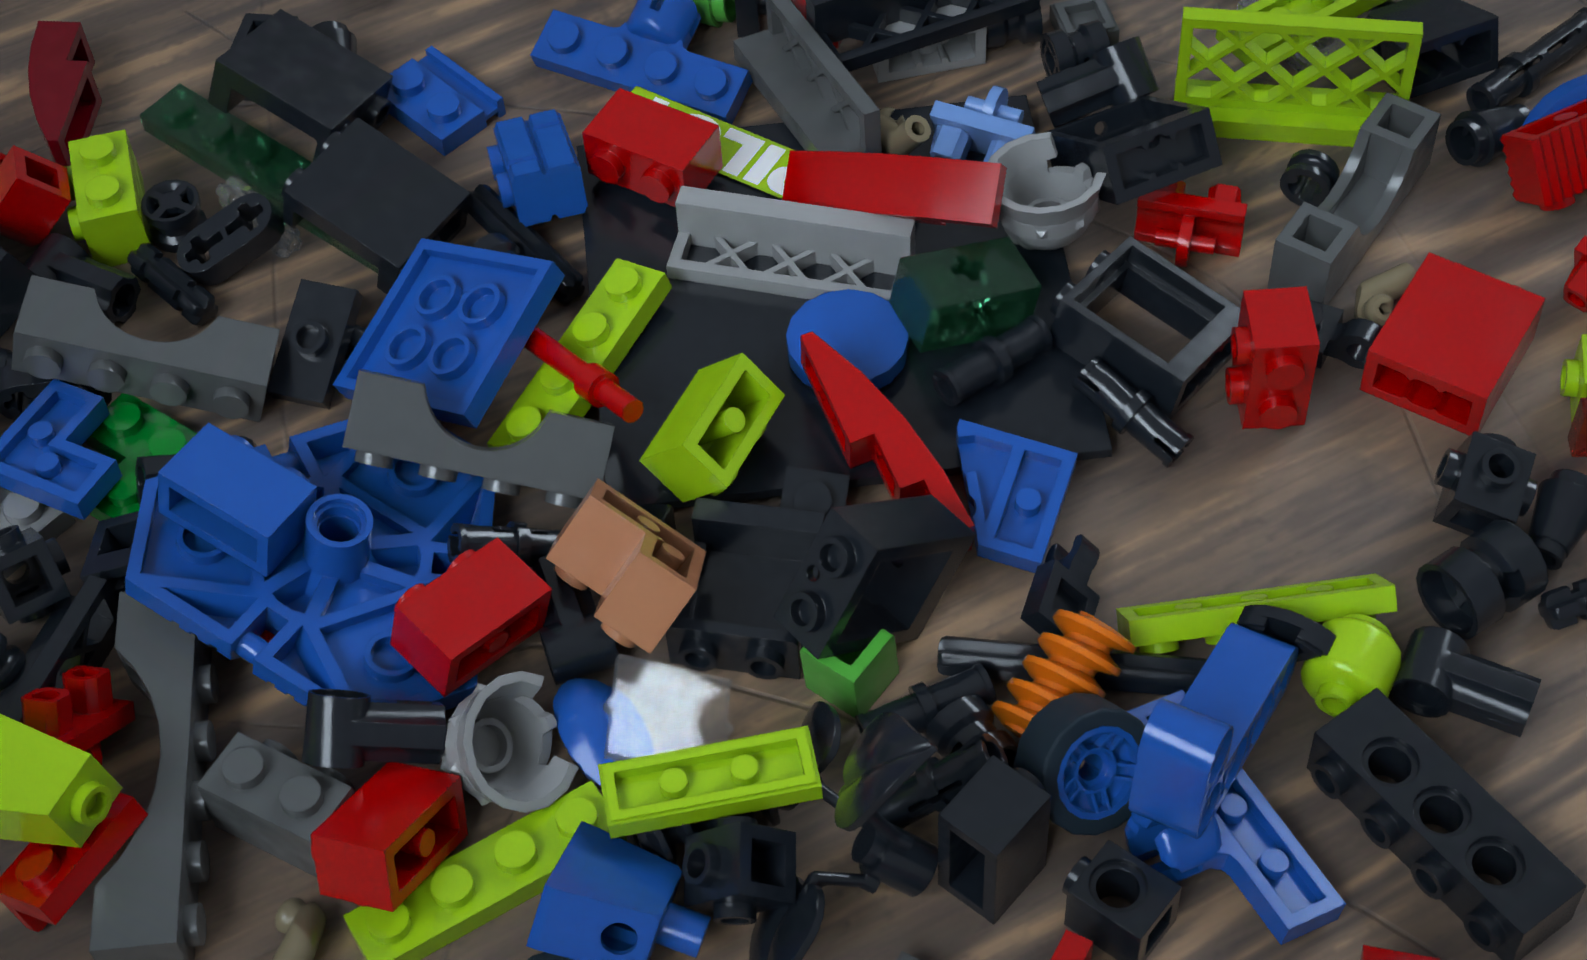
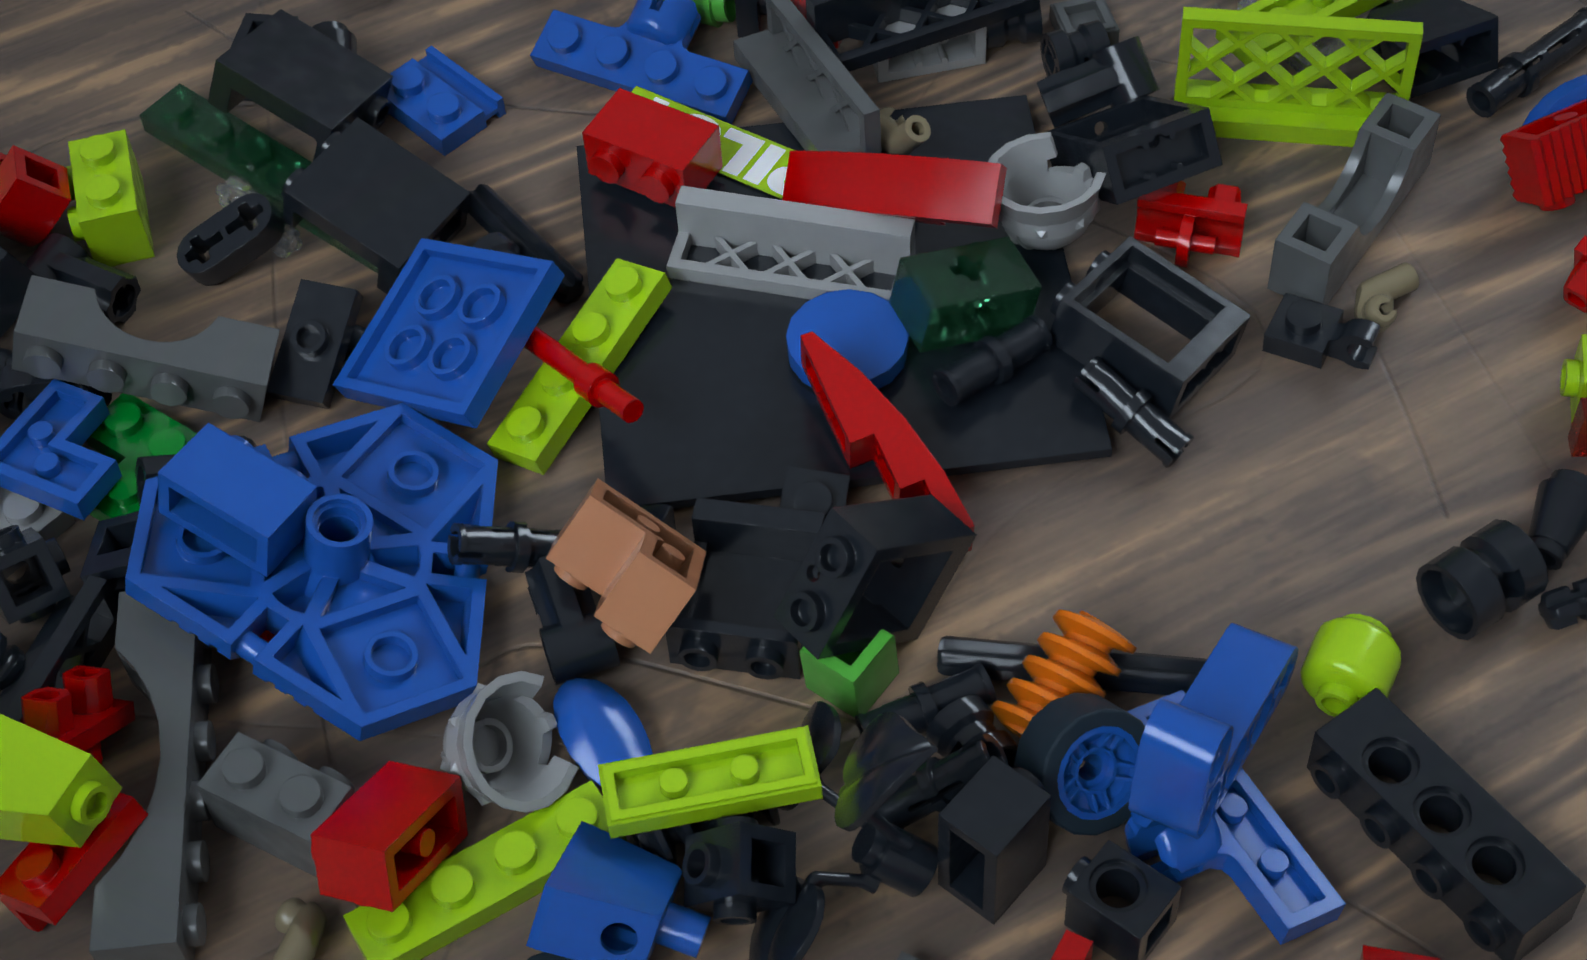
dark red slope [28,21,102,167] -> none
black axle [127,243,219,326] -> none
black wheel [141,179,207,253] -> none
black piece [302,689,447,769] -> none
dark grey arch [342,369,615,509] -> none
red brick [390,537,552,698] -> none
blue brick [486,109,588,227] -> none
clear piece [603,654,733,761] -> none
lime brick [639,352,785,503] -> none
medium blue hips [930,85,1035,162] -> none
blue wing [956,419,1078,573] -> none
black plate [1020,534,1100,636] -> none
lime plate [1116,573,1398,654] -> none
red brick [1225,286,1320,429] -> none
black tile [1236,605,1336,662] -> none
black bush [1280,149,1340,207] -> none
red brick [1359,252,1546,436] -> none
black piece [1390,626,1542,737] -> none
black brick [1432,431,1538,536] -> none
black cone [1445,104,1530,167] -> none

